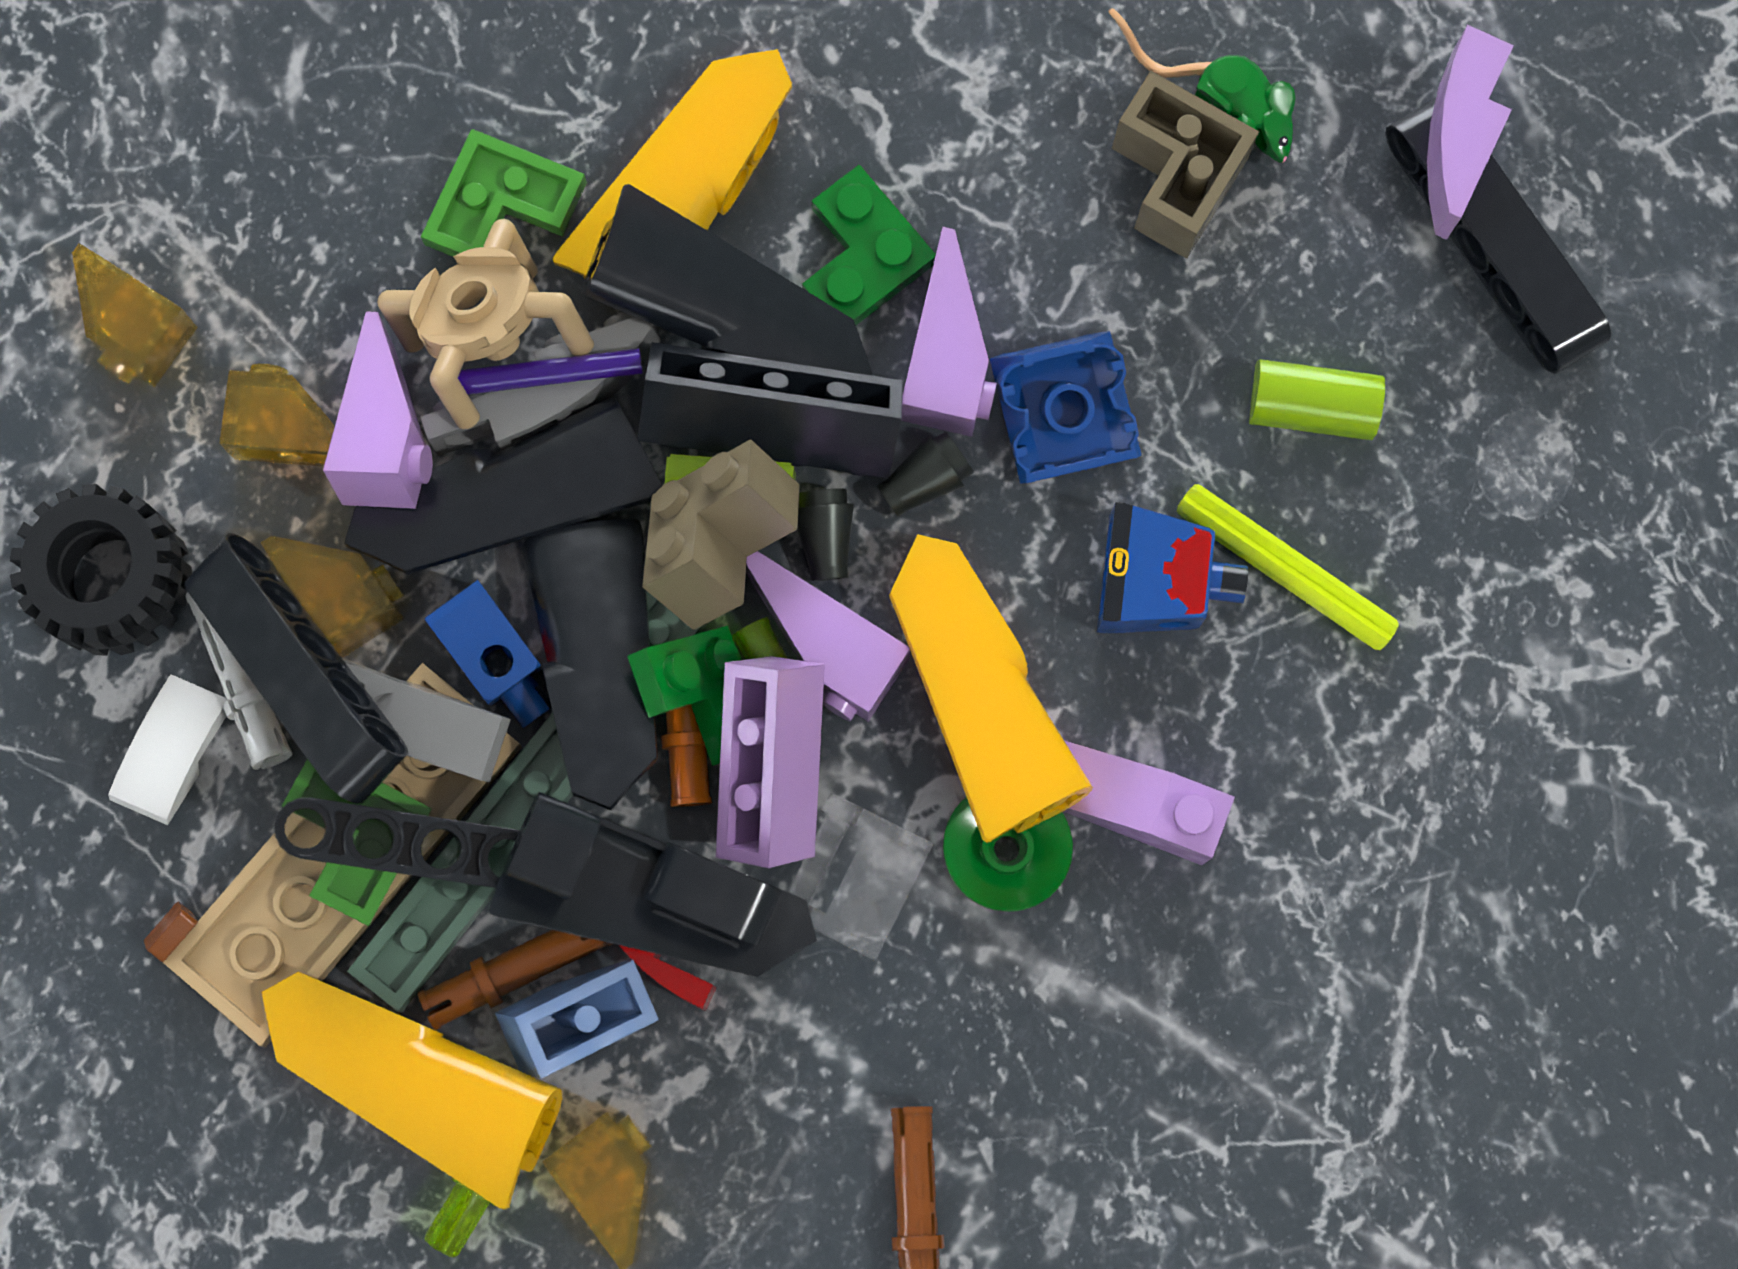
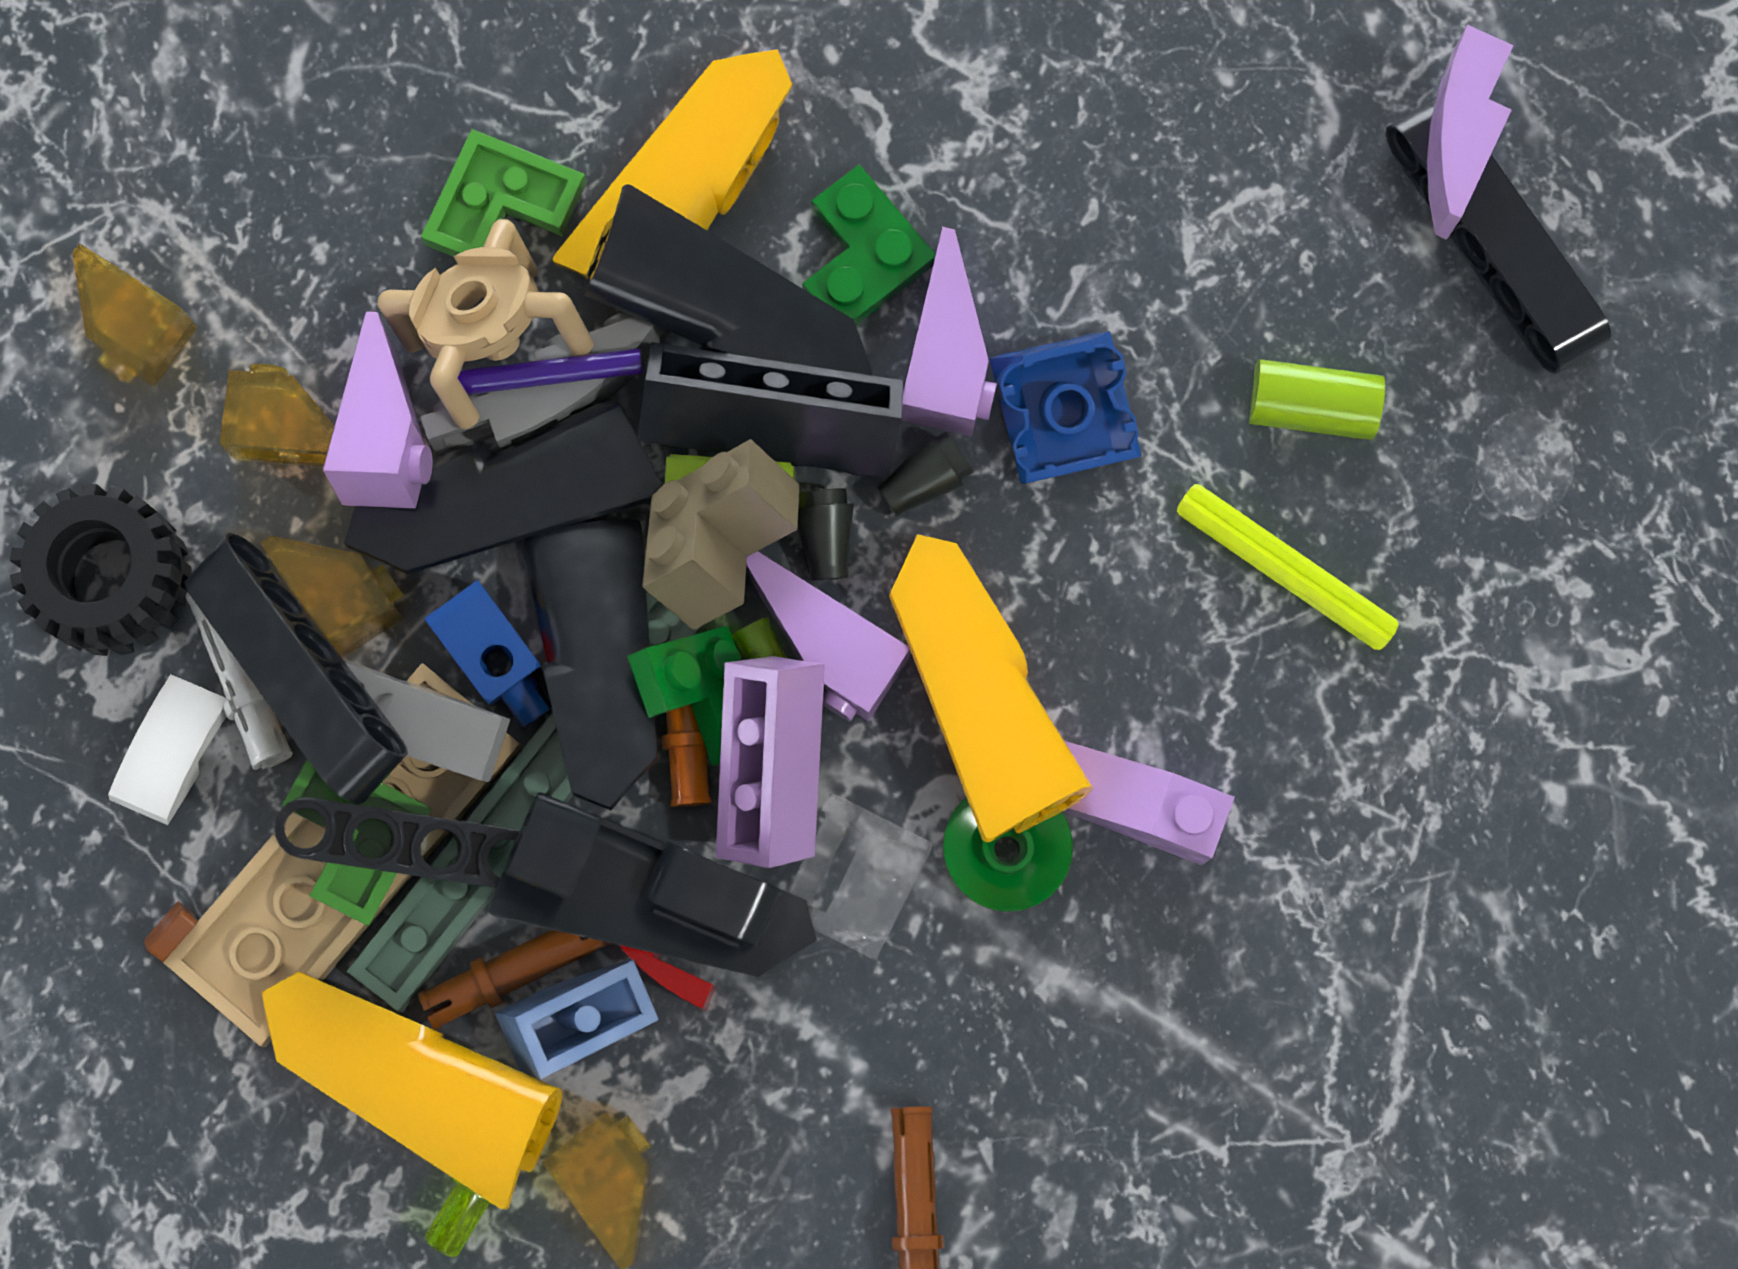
blue torso [1097,502,1248,633] -> none
green animal [1109,8,1296,163] -> none
dark tan brick [1112,70,1259,259] -> none

